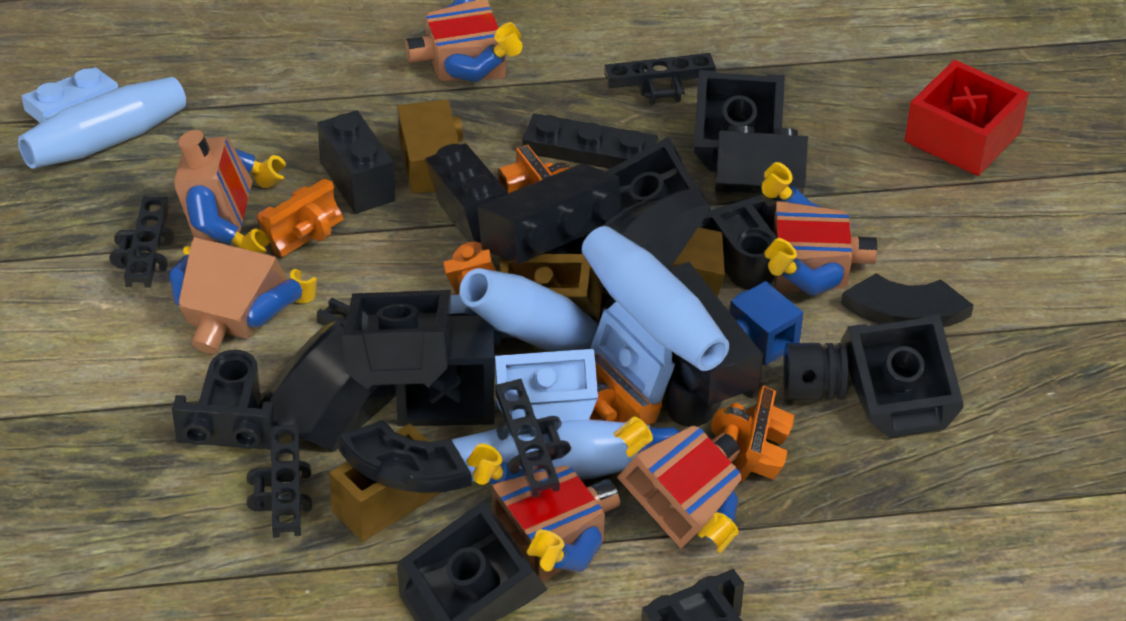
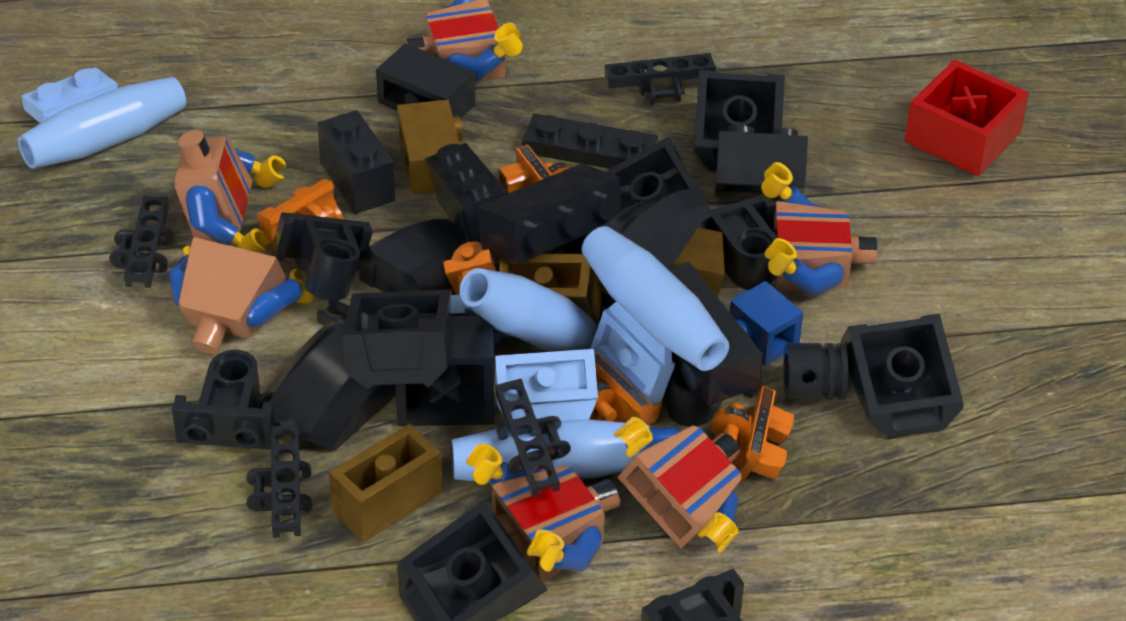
black tile [336,420,472,493] -> none
black tile [841,273,974,327] -> none
none -> black pin [271,212,373,301]
none -> black slope [358,219,468,295]
none -> black brick [376,43,475,118]

